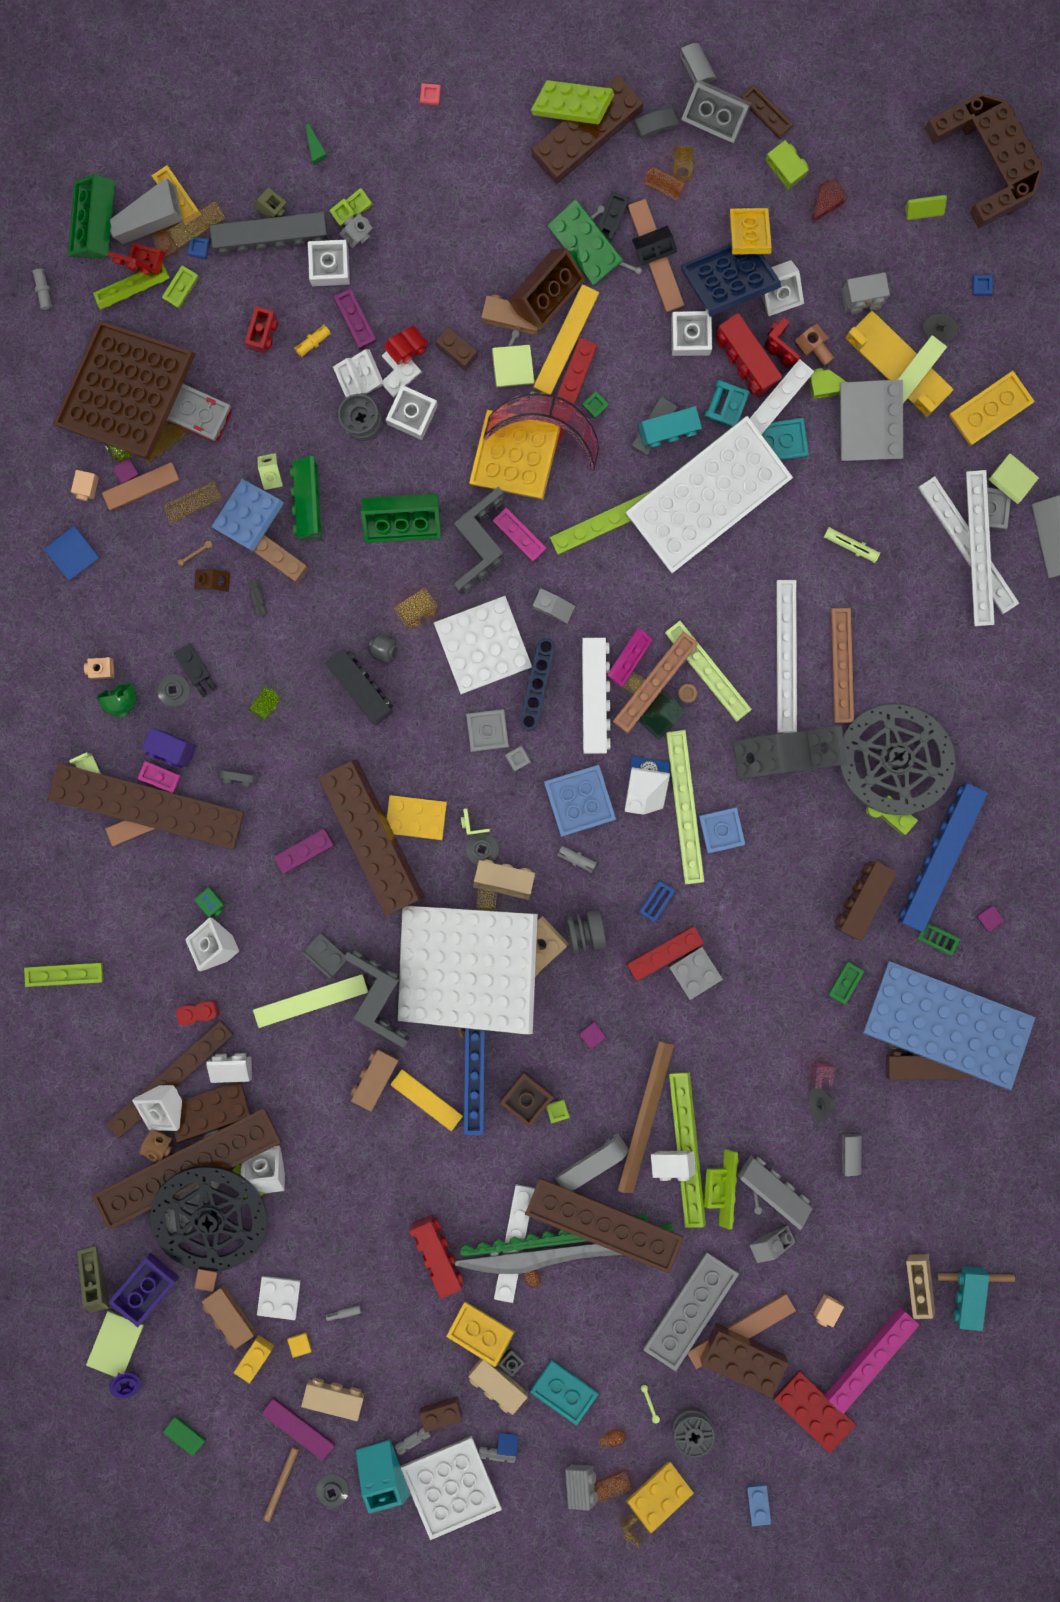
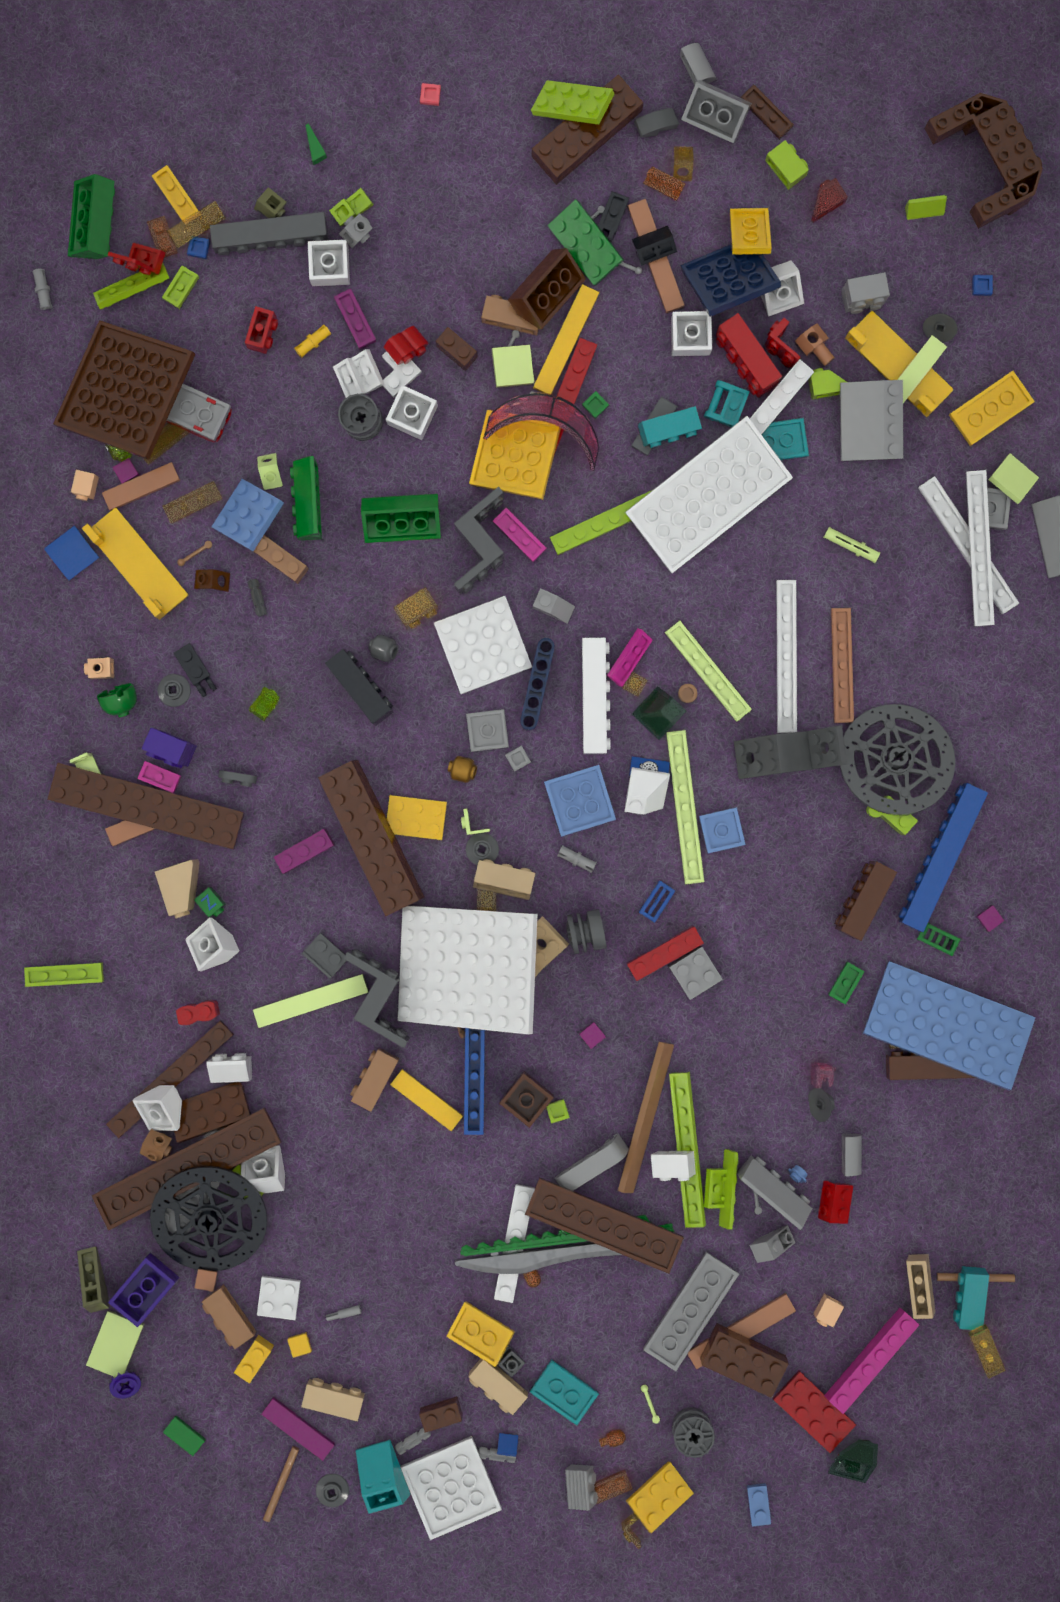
light grey slope [110,178,183,244] -> none
red wedge [409,1215,464,1299] -> none
nougat tile [613,631,698,734] -> none
none -> yellow bracket [82,508,188,620]
none -> tan slope [155,859,200,918]
none -> pearl gold head [448,756,477,783]
none -> medium blue plate [788,1165,808,1183]
none -> red bracket [818,1181,853,1224]
none -> clear green slope [828,1439,878,1483]
none -> clear yellow tile [968,1324,1006,1379]

